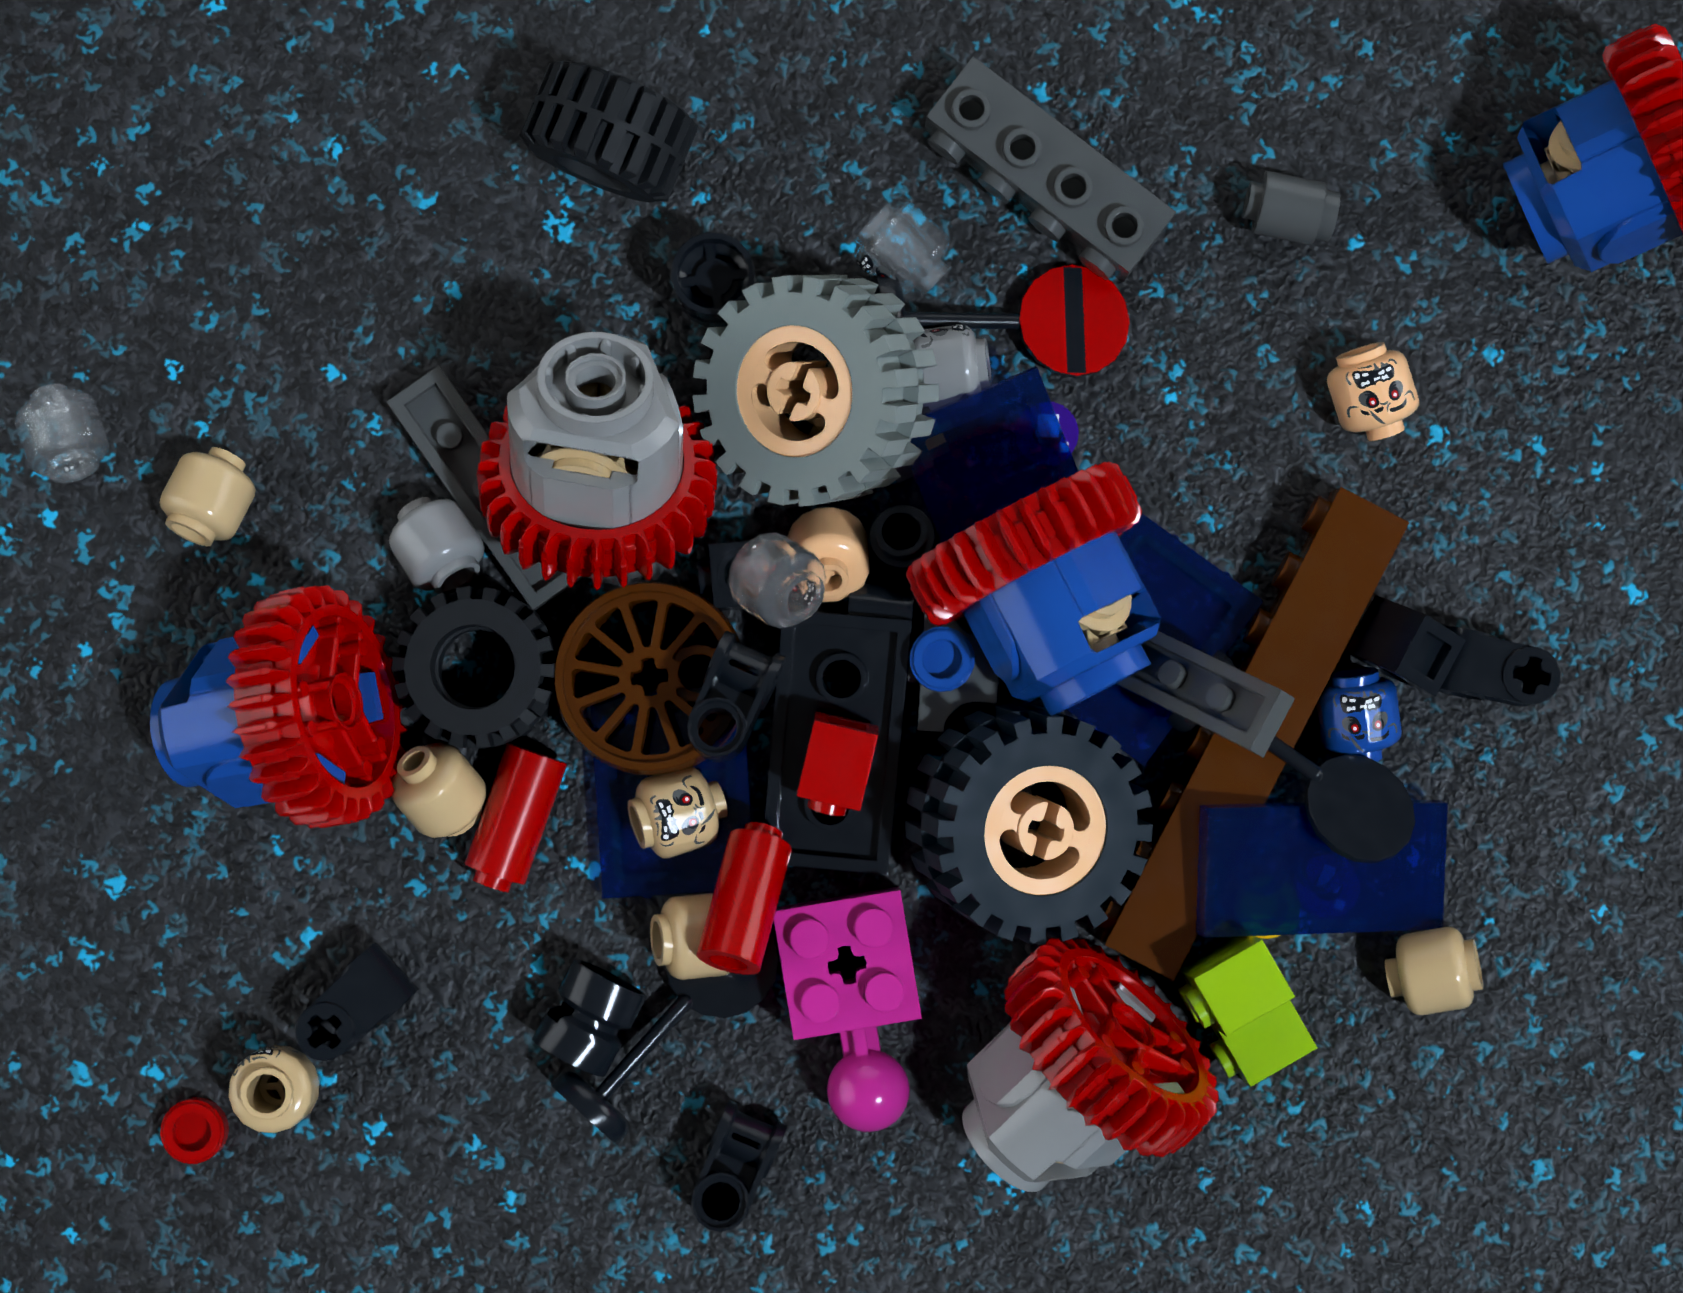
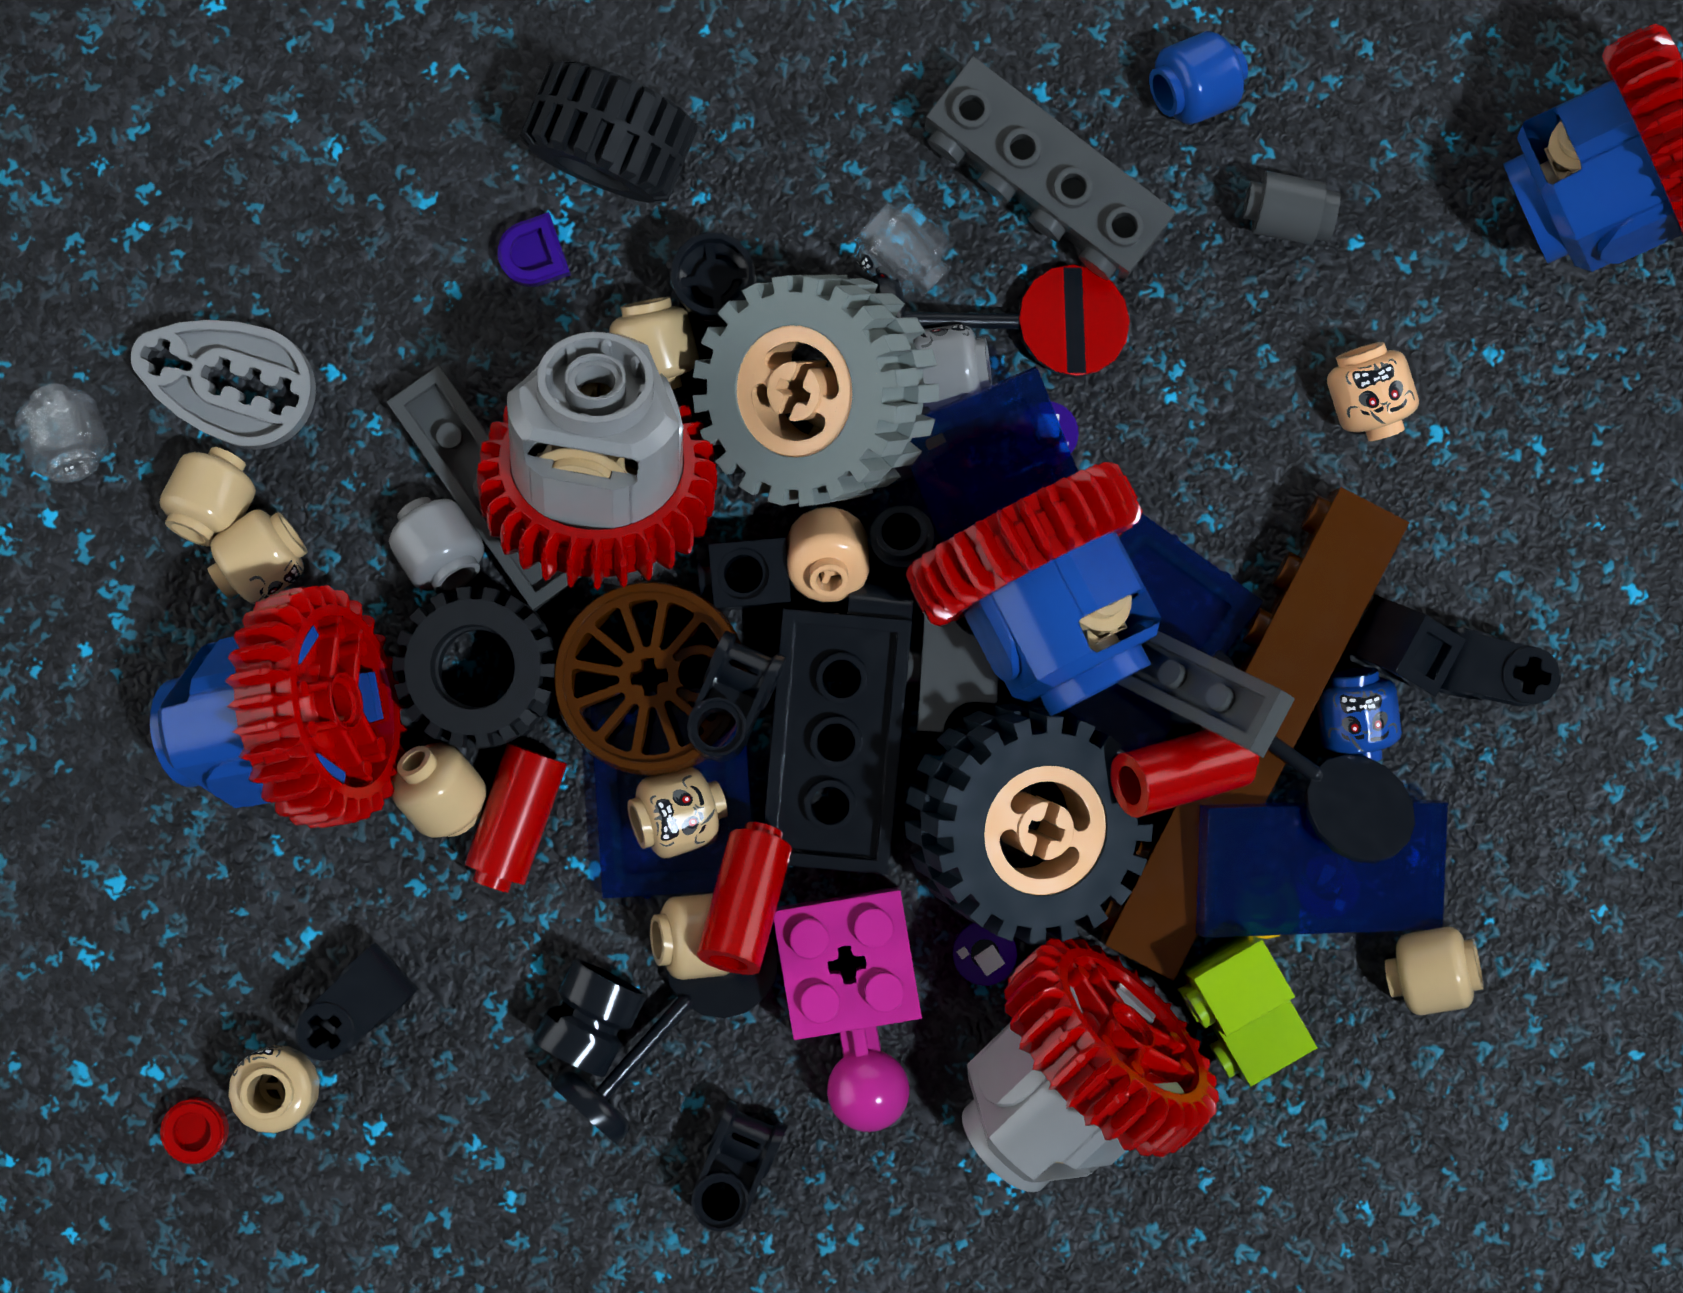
clear head [728,532,826,629] -> none
red brick [796,711,879,816] -> none
blue tile [909,627,975,692] -> none
none -> light grey piece [131,320,316,450]
none -> tan head [207,509,308,604]
none -> dark purple tile [498,212,571,287]
none -> tan head [609,297,699,390]
none -> dark purple tile [952,922,1017,986]
none -> red brick [1111,729,1259,818]
none -> blue head [1149,31,1248,125]

